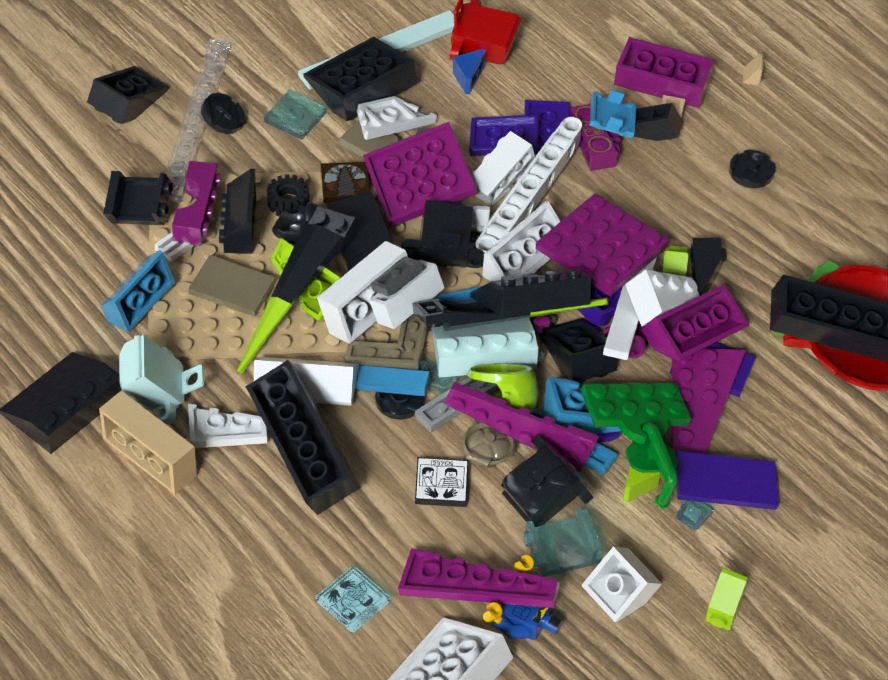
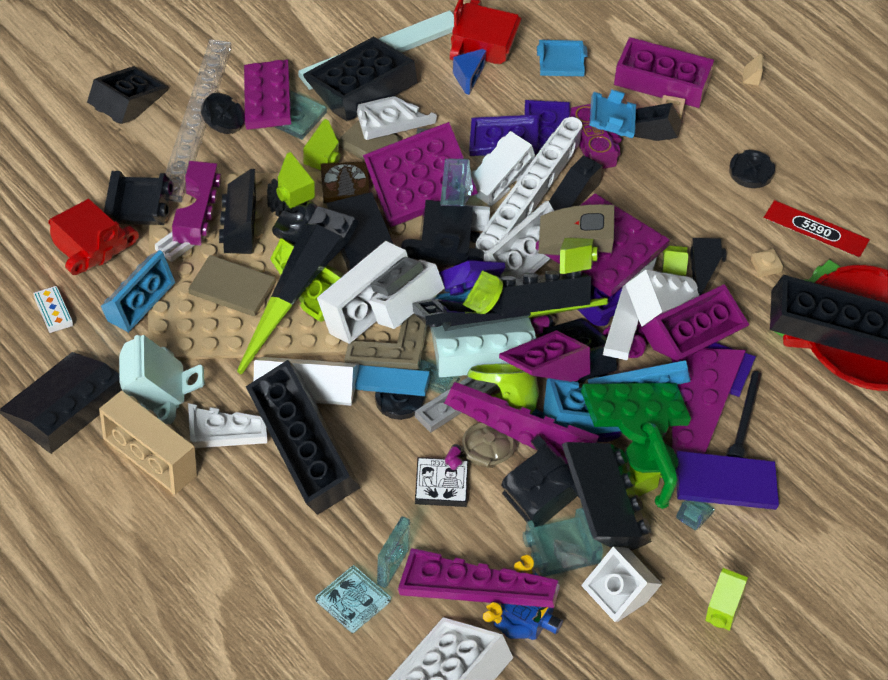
none -> white tile [33,286,73,333]
none -> red piece [48,198,139,275]
none -> magenta plate [244,59,292,130]
none -> lime slope [276,152,315,208]
none -> lime slope [303,119,341,170]
none -> clear light blue tile [377,516,411,588]
none -> dark purple slope [439,261,505,296]
none -> clear light blue slope [440,159,473,206]
none -> magenta arm [445,444,466,470]
none -> lime window [463,271,503,314]
none -> magenta slope [499,330,590,382]
none -> dark azure piece [537,40,588,77]
none -> dark tan slope [538,205,614,255]
none -> black slope [549,155,603,211]
none -> lime slope [560,238,598,274]
none -> black slope [562,442,652,551]
none -> dark azure tile [588,360,690,385]
none -> black piece [726,371,762,458]
none -> tan plate [751,249,783,277]
none -> red sticker [763,200,870,258]

